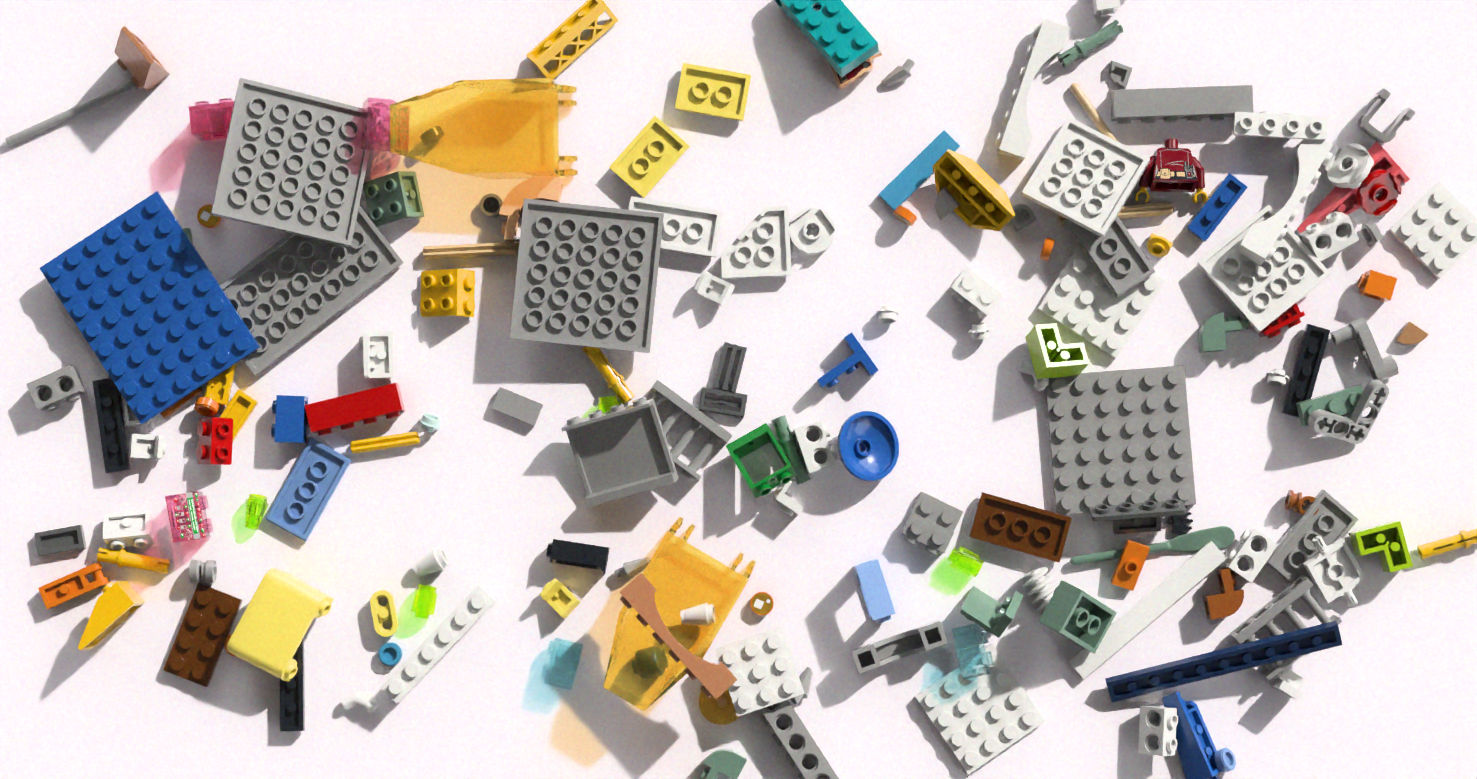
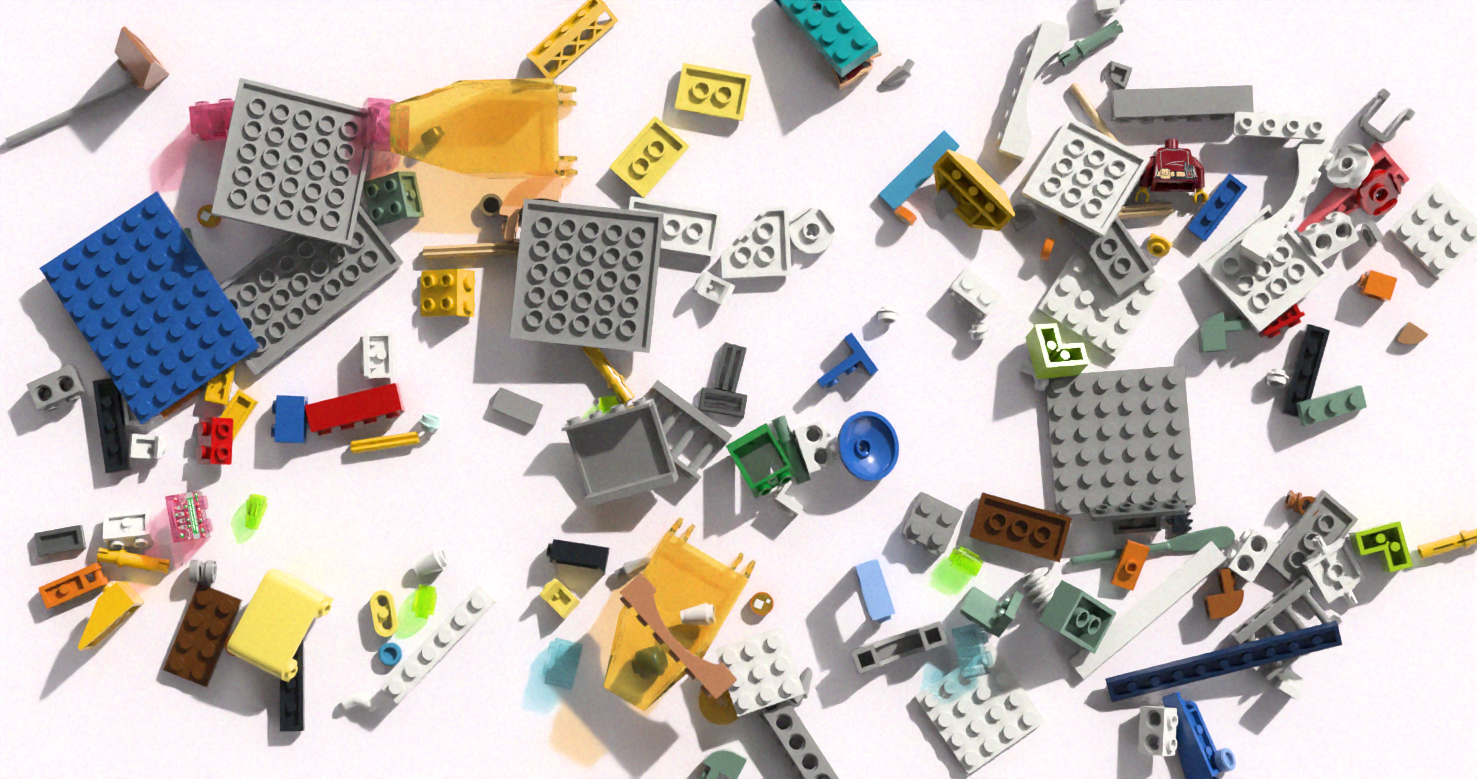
orange tile [194,397,219,417] -> none
medium blue tile [265,437,352,542] -> none
light grey beam [1308,379,1389,444] -> none
light grey beam [1330,317,1399,381] -> none

